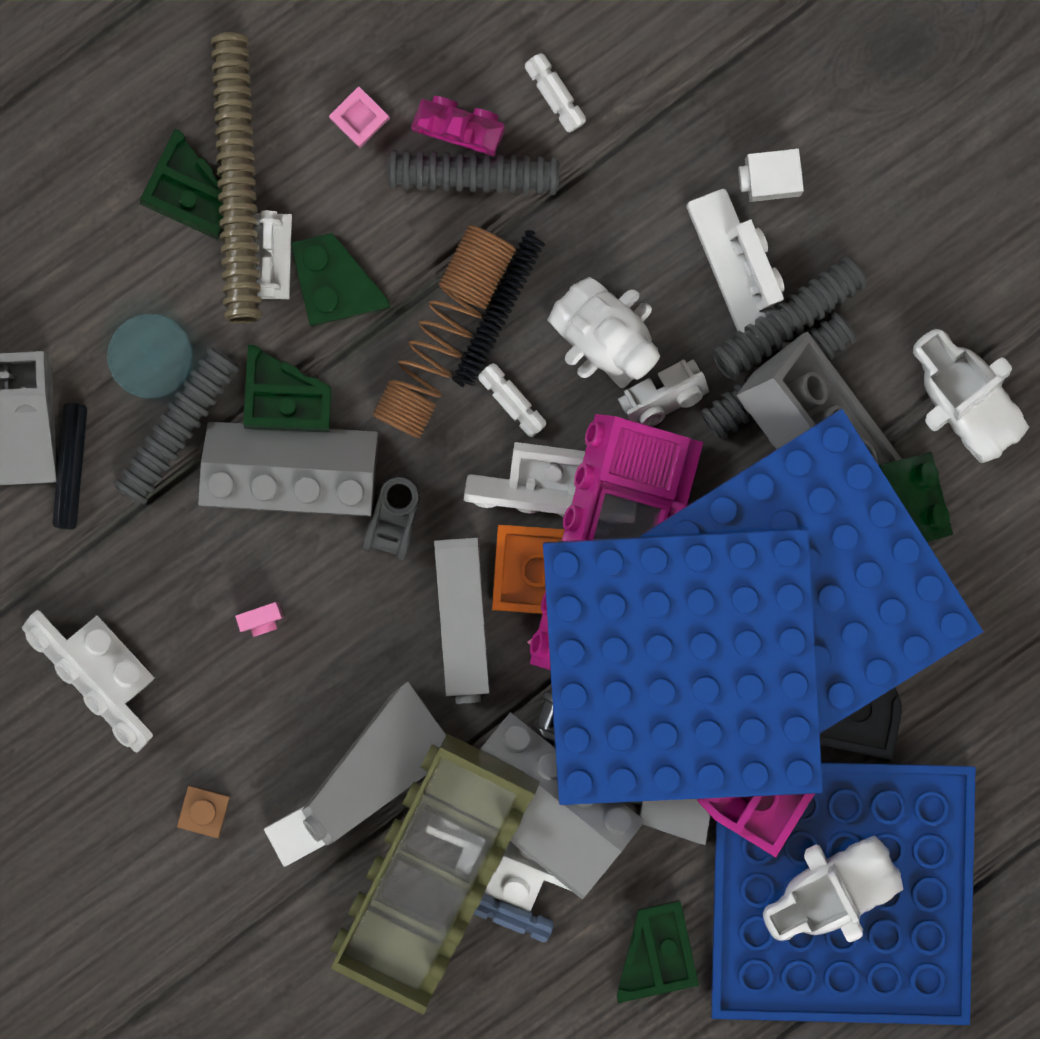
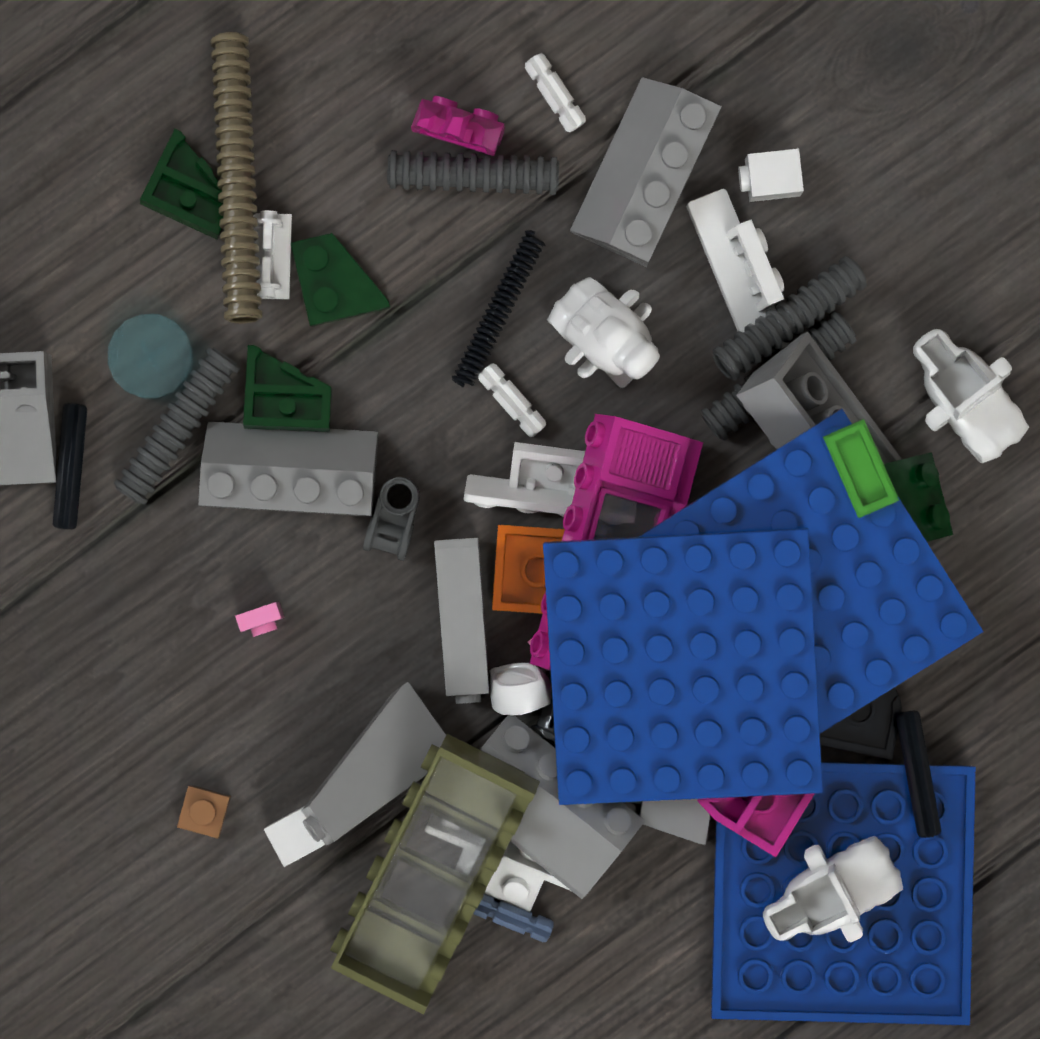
white bracket [22,610,154,753] -> none
bright pink plate [329,86,390,148] -> none
medium nougat piece [372,225,516,439] -> none
dark green wing [616,900,699,1003] -> none
white hinge [618,359,710,427] -> none
none -> white hat [489,663,552,715]
none -> light grey slope [570,77,722,268]
none -> bright green tile [822,419,899,518]
none -> black axle [896,710,941,838]

